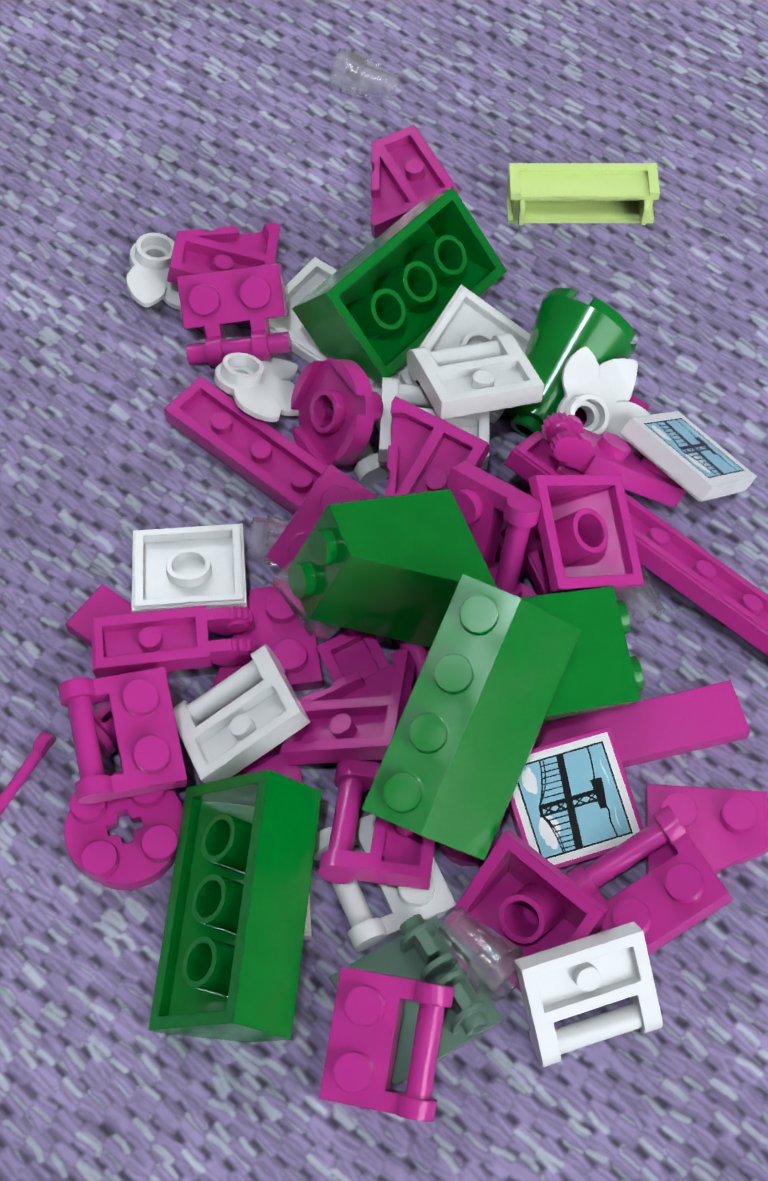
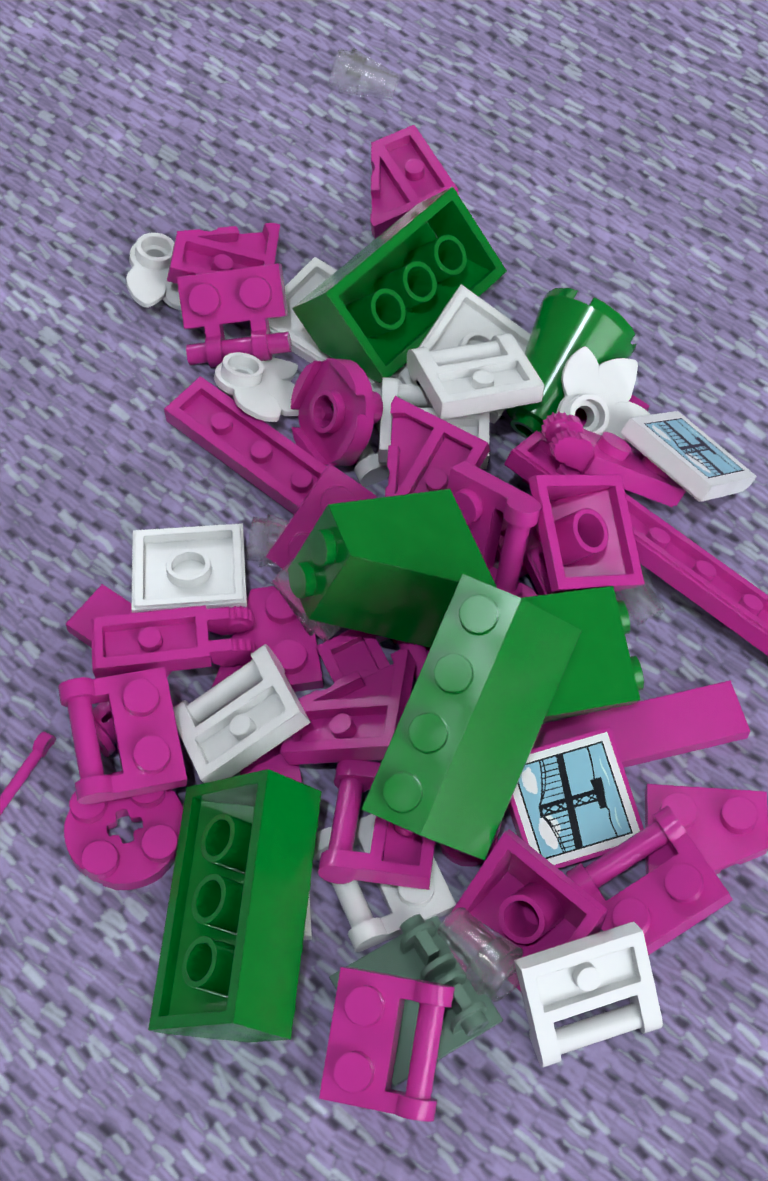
yellowish green container [506,163,660,225] -> none

